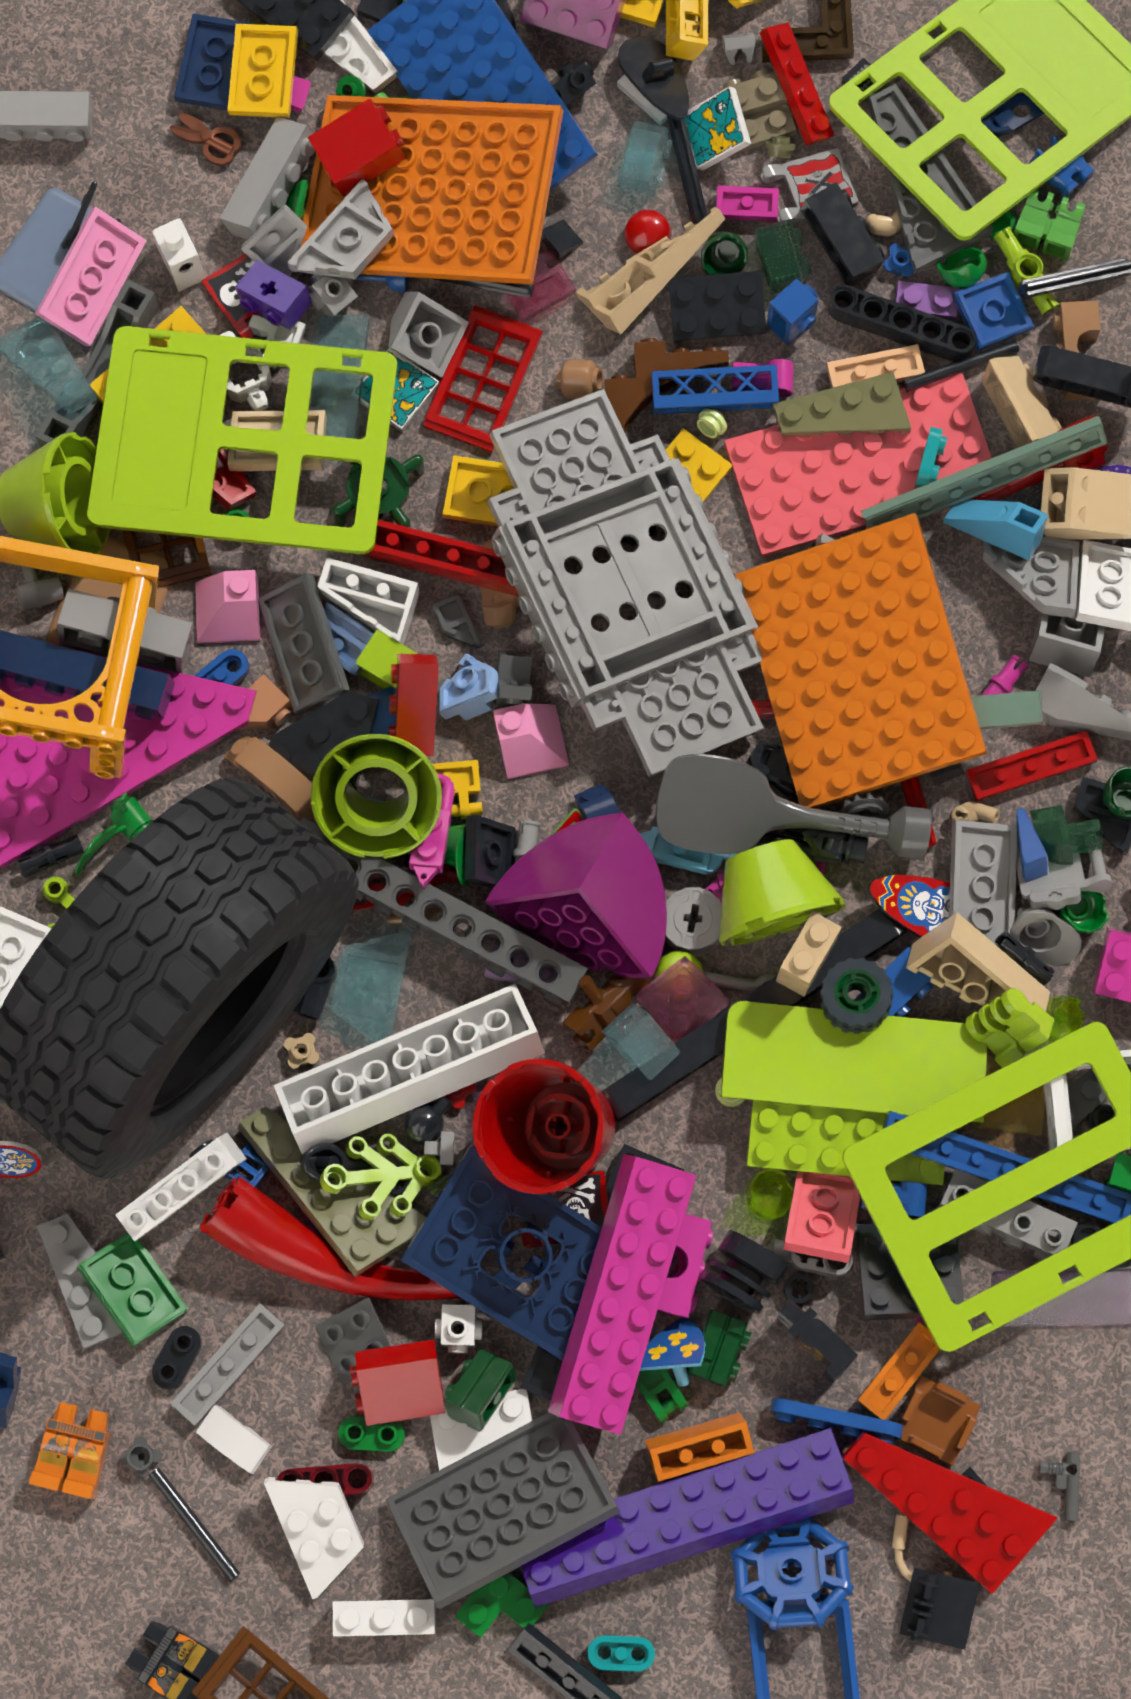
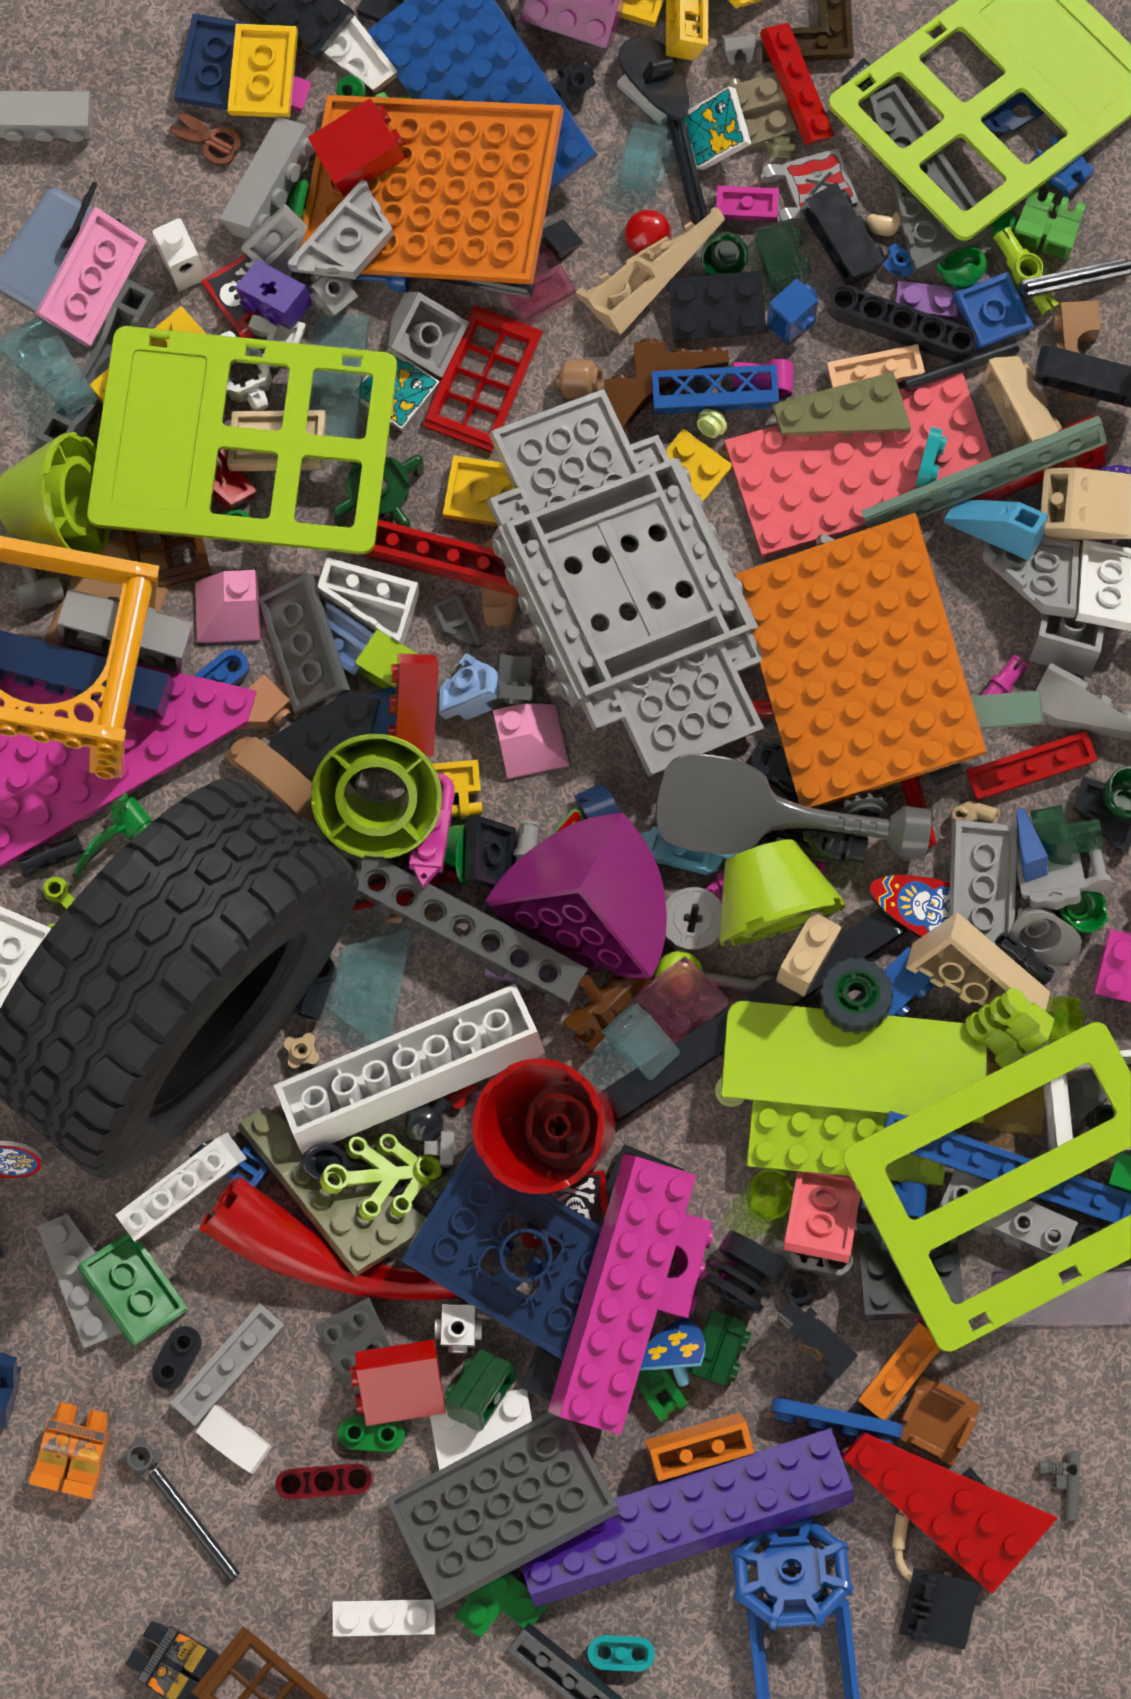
white wing [264,1477,364,1599] -> none

